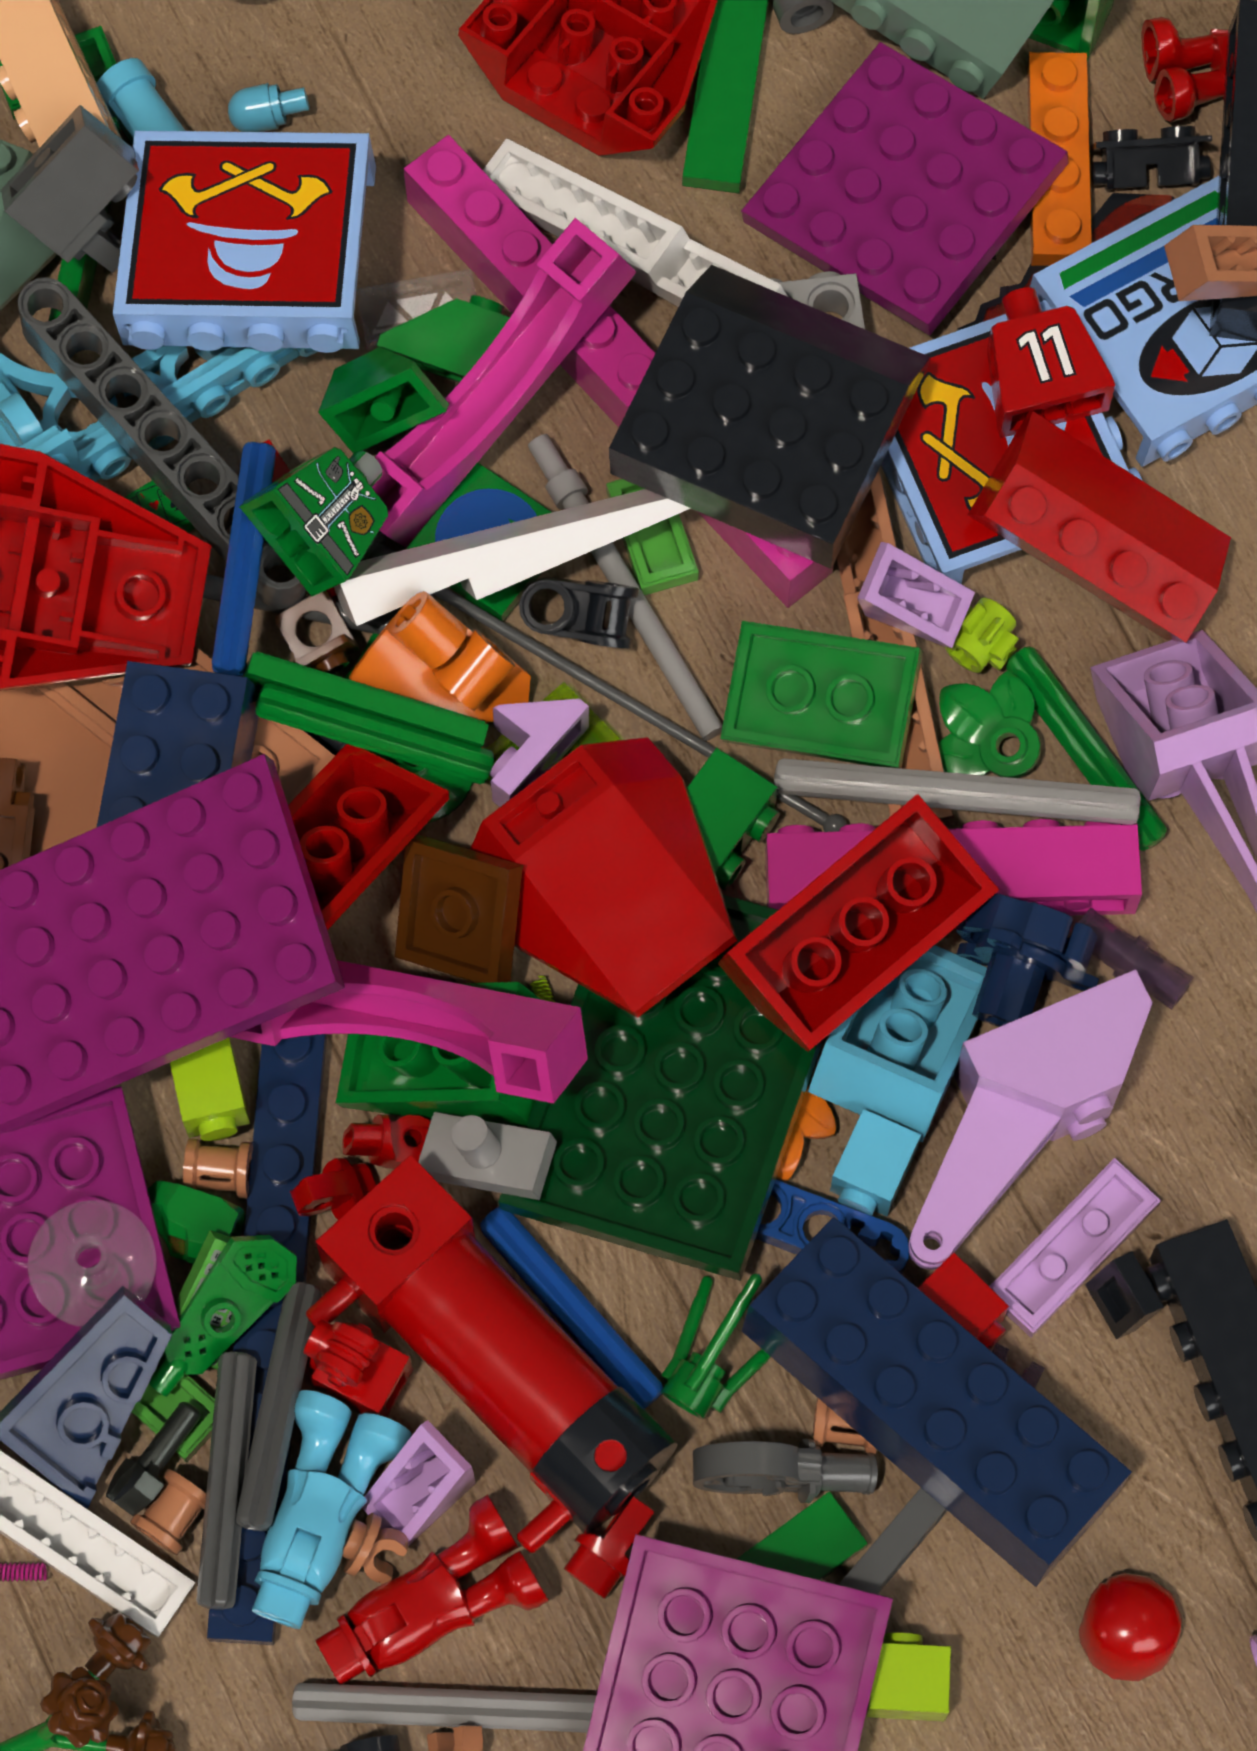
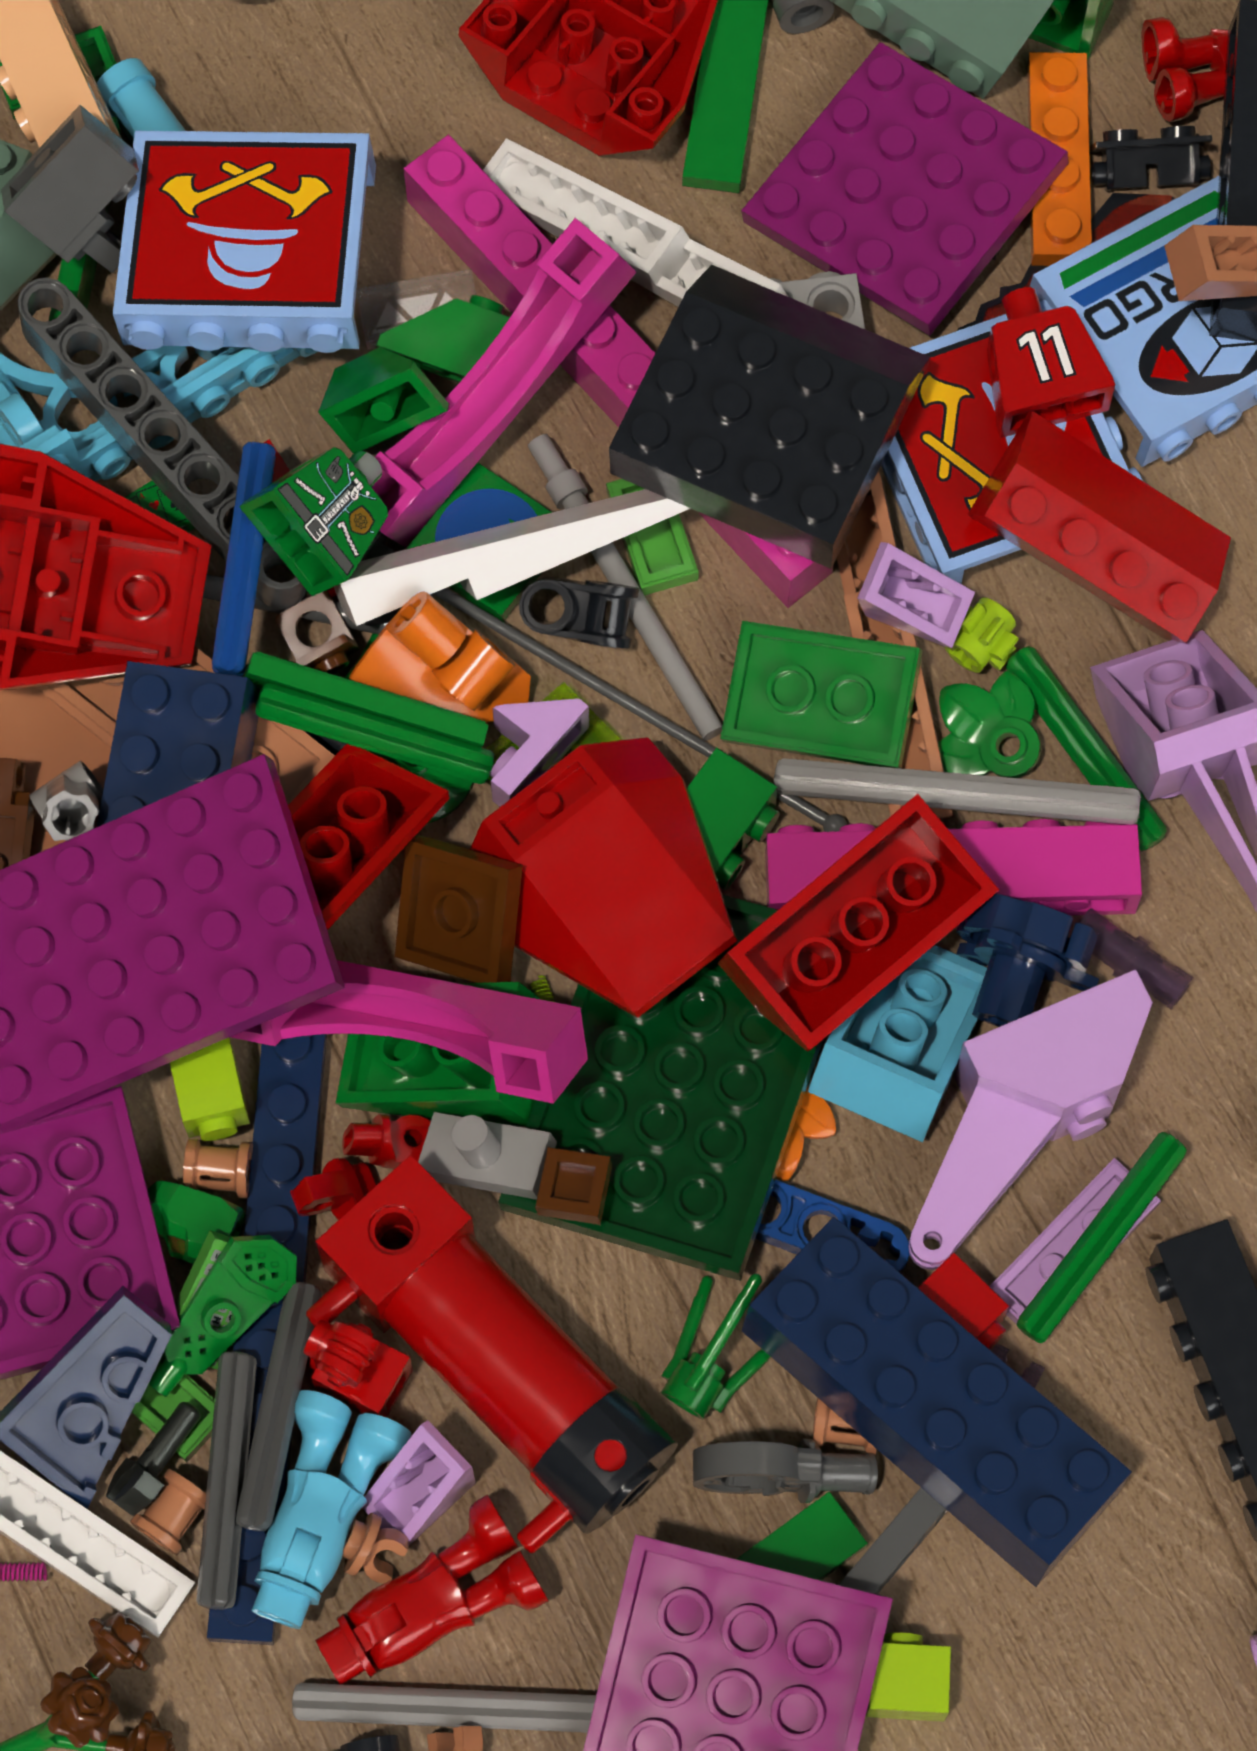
clear dish [28,1200,157,1327] -> none
medium azure cylinder [228,83,310,132] -> none
blue axle [480,1206,663,1409] -> none
red piece [563,1496,654,1599] -> none
medium azure brick [830,1109,921,1217] -> none
red hair [1079,1572,1182,1682] -> none
black plate [1085,1252,1164,1340] -> none
none -> light grey piece [29,760,104,841]
none -> reddish brown plate [535,1147,613,1225]
none -> green axle [1017,1132,1187,1344]

